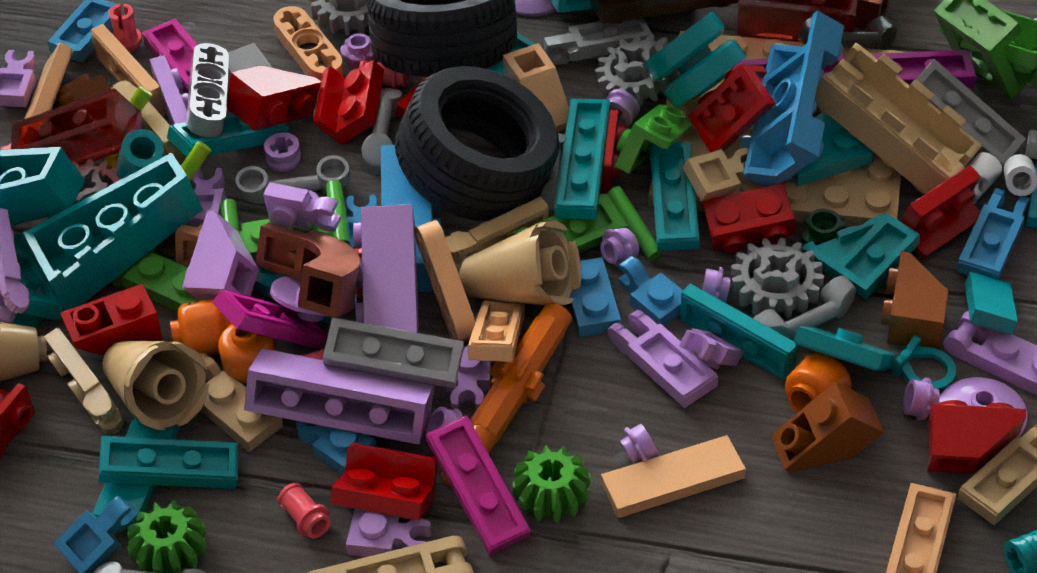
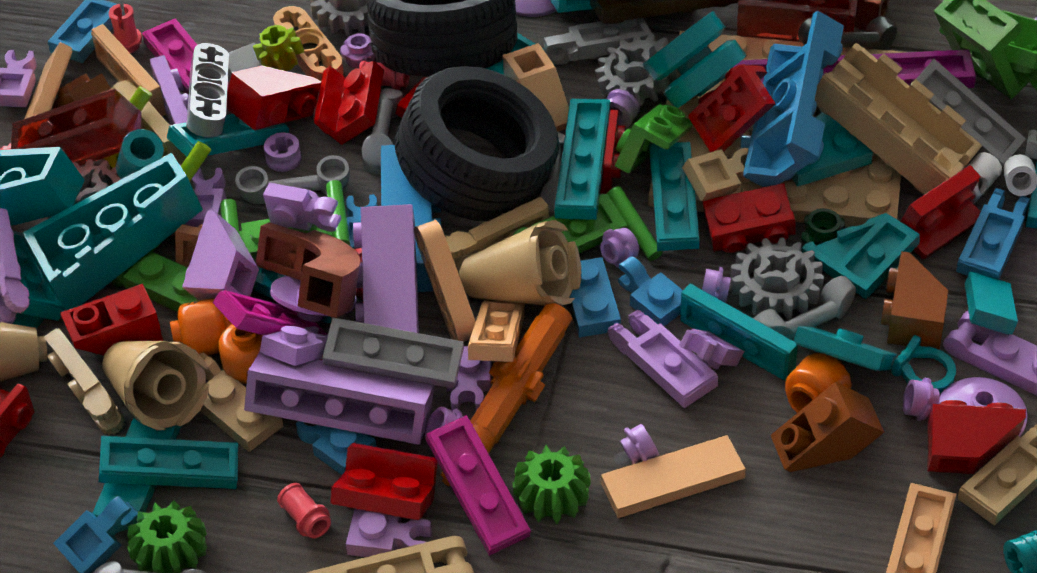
none -> lime gear [253,25,304,71]
none -> lavender plate [260,326,328,366]

